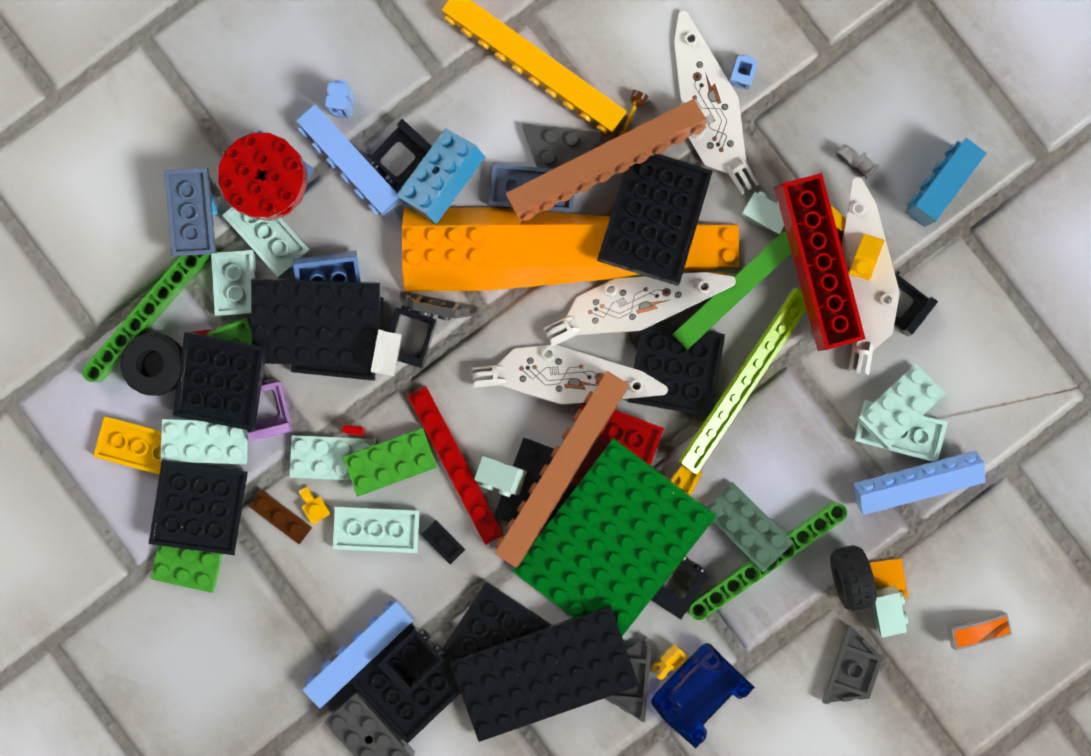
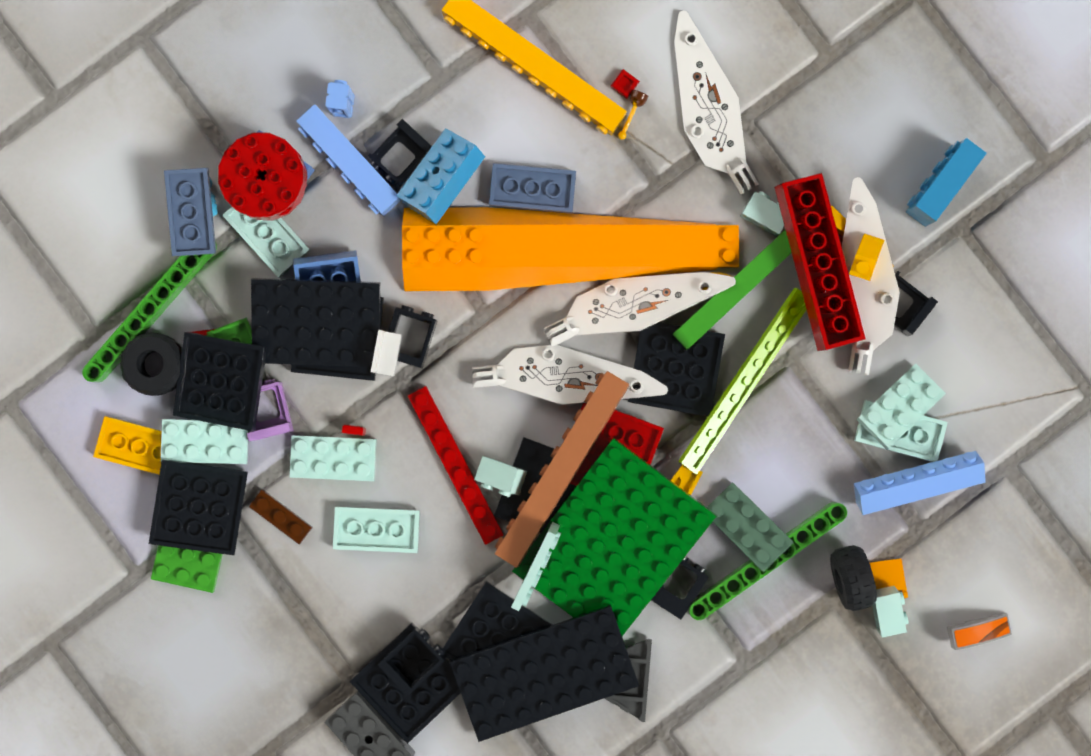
light aqua plate [211,250,256,316] -> none
yellow plate [299,486,331,525] -> none
light blue brick [303,600,415,709] -> none
bright green plate [343,428,437,497] -> none
dark grey wing [399,291,479,320] -> none
black plate [421,519,466,565] -> none
nougat brick [505,99,706,222] -> none
dark grey wing [522,124,602,169] -> none
black plate [597,154,713,286] -> none
yellow plate [650,644,689,680] -> none
clear blue windscreen [651,643,755,749] -> none
light blue brick [729,55,758,90] -> none
dark grey wing [822,625,883,704] -> none
light grey connector [836,144,880,180] -> none
none -> light aqua plate [511,522,561,611]
none -> red tile [610,69,640,99]

